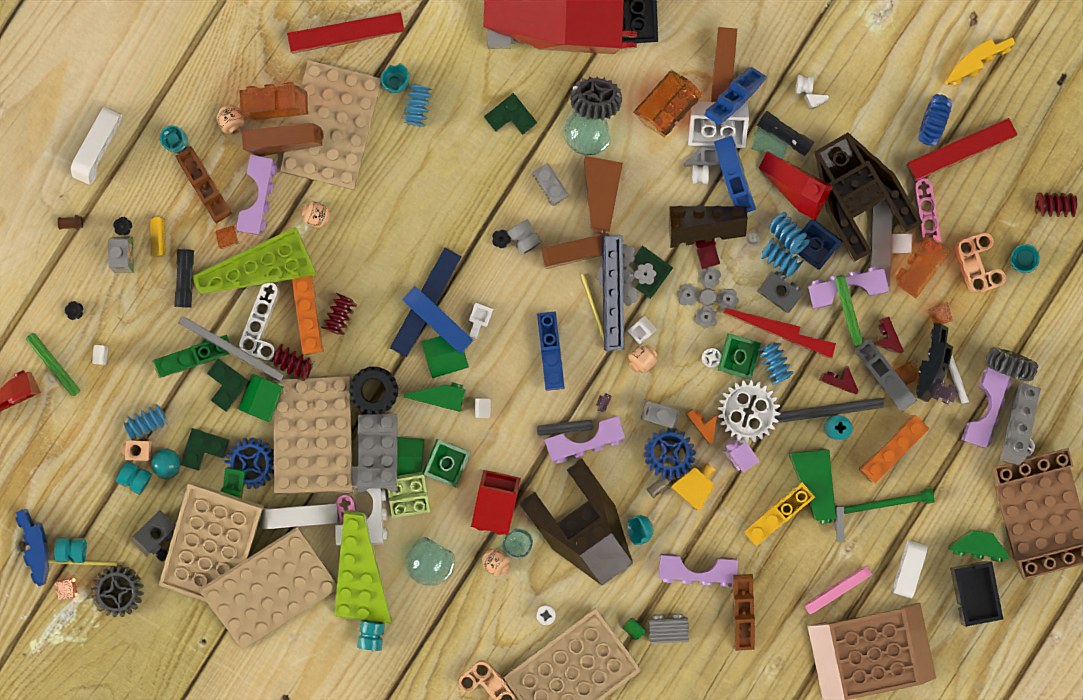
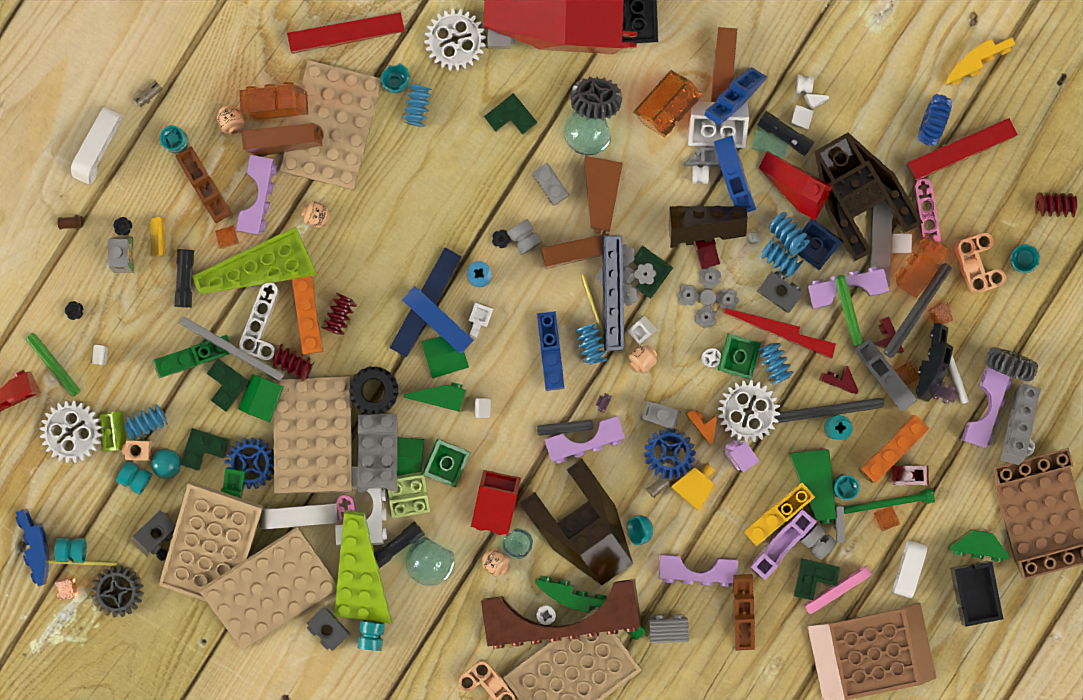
none -> white gear [40,401,103,463]
none -> lime slope [99,411,126,452]
none -> dark tan pin [133,80,163,107]
none -> dark grey brick [306,606,351,651]
none -> black axle [374,521,425,569]
none -> white gear [424,9,486,72]
none -> dark azure piece [467,261,492,287]
none -> copper arch [481,579,642,649]
none -> green slope [535,576,607,613]
none -> dark azure piece [575,323,608,365]
none -> lavender arch [749,509,816,580]
none -> white slope [790,105,814,130]
none -> dark green plate [793,558,840,600]
none -> light grey wheel [800,523,837,560]
none -> teal wheel [833,475,860,500]
none -> clear orange slope [874,506,900,531]
none -> dark grey axle [884,263,952,358]
none -> slope [892,465,929,485]

